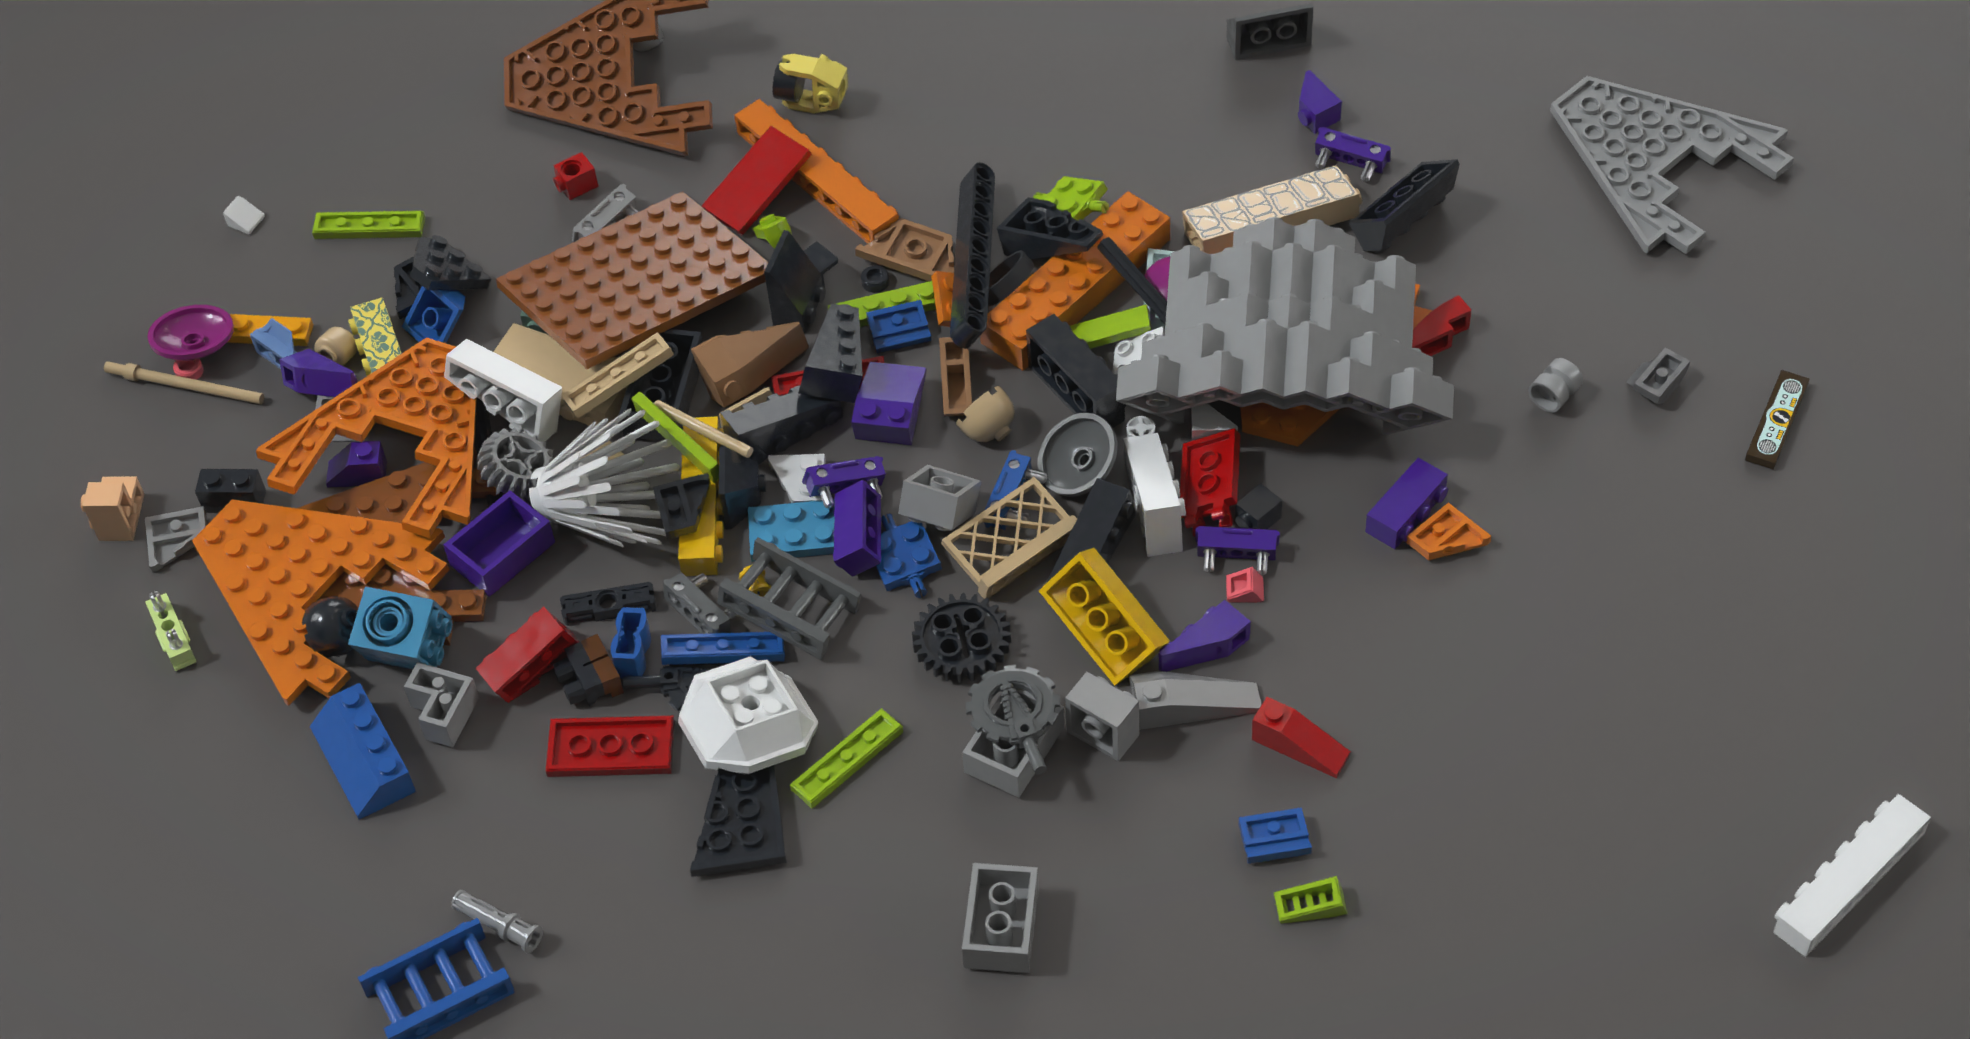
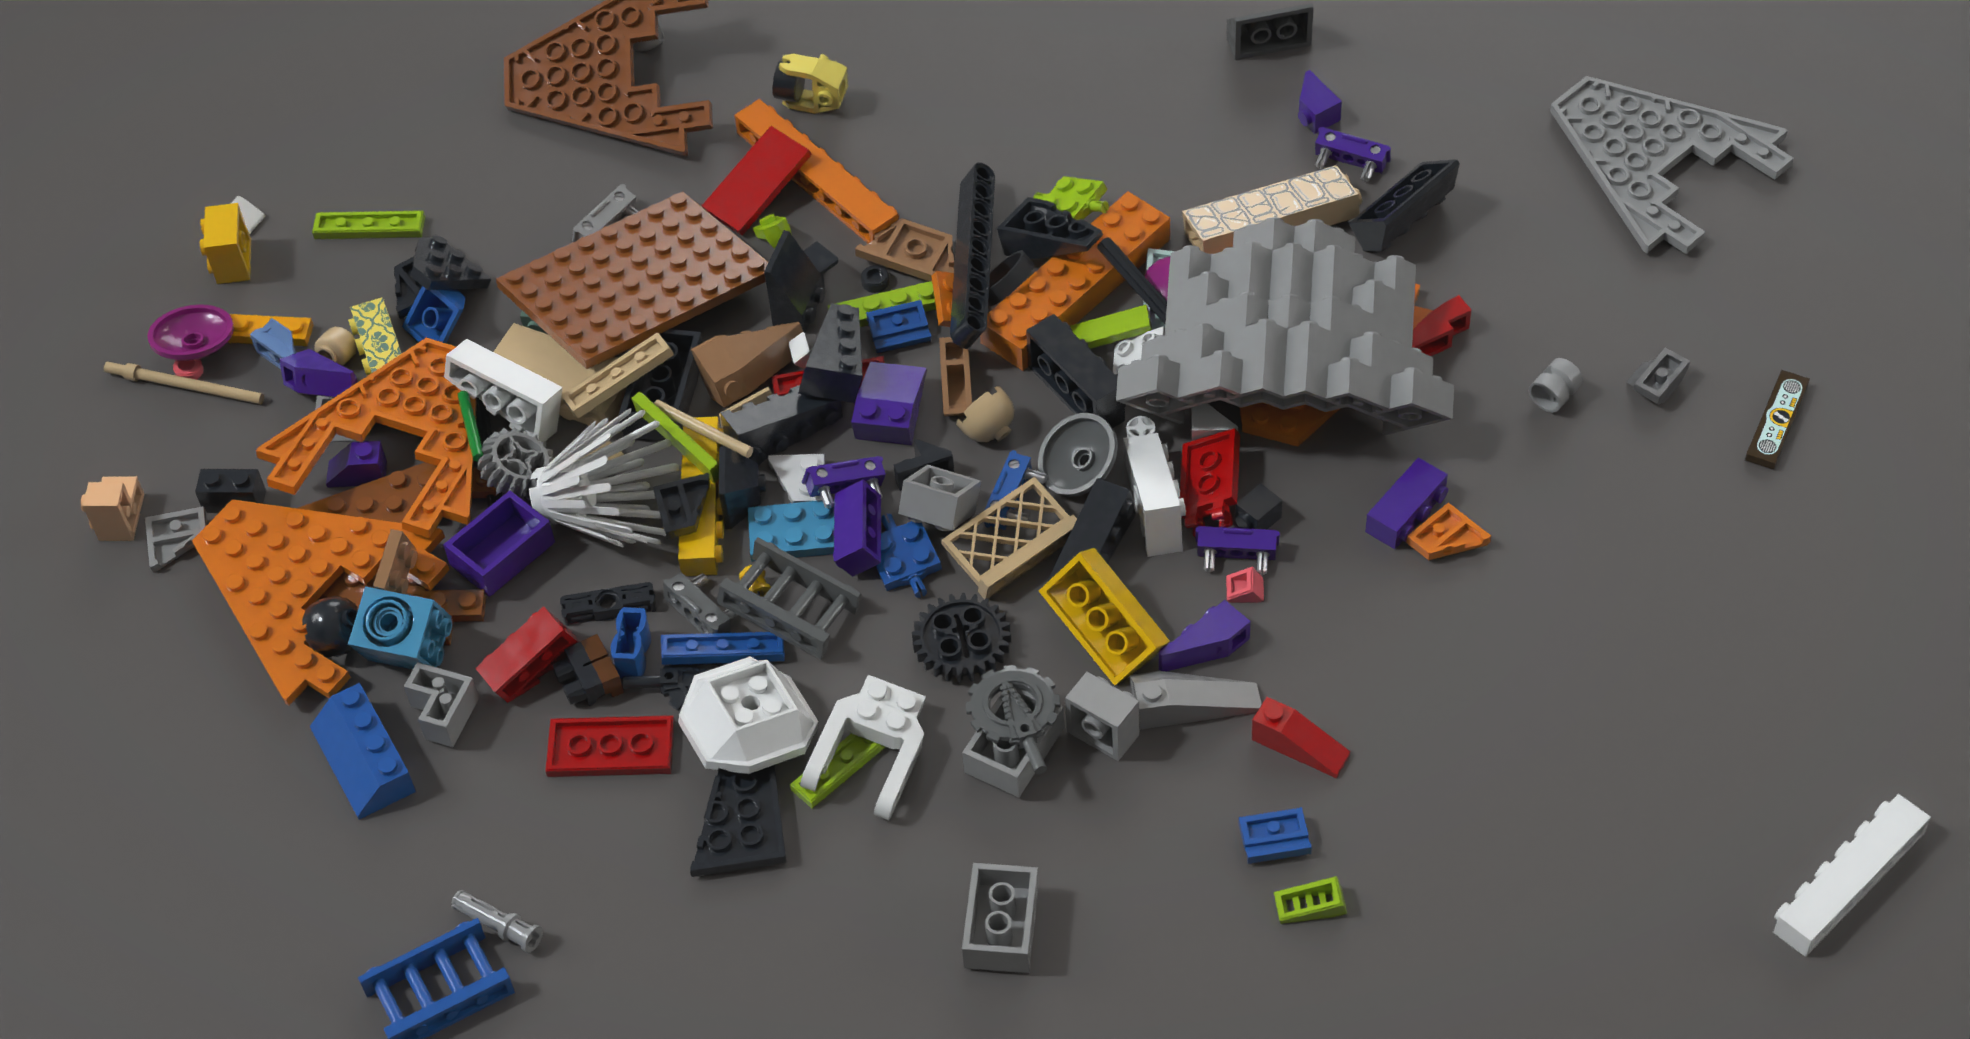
yellowish green piece [145,591,197,672] -> none
red brick [553,152,599,200] -> none
none -> yellow brick [200,203,251,284]
none -> medium nougat plate [373,529,417,594]
none -> green bar [457,391,484,462]
none -> white slope [789,332,811,369]
none -> white plate [800,675,926,820]
none -> black slope [894,439,954,491]

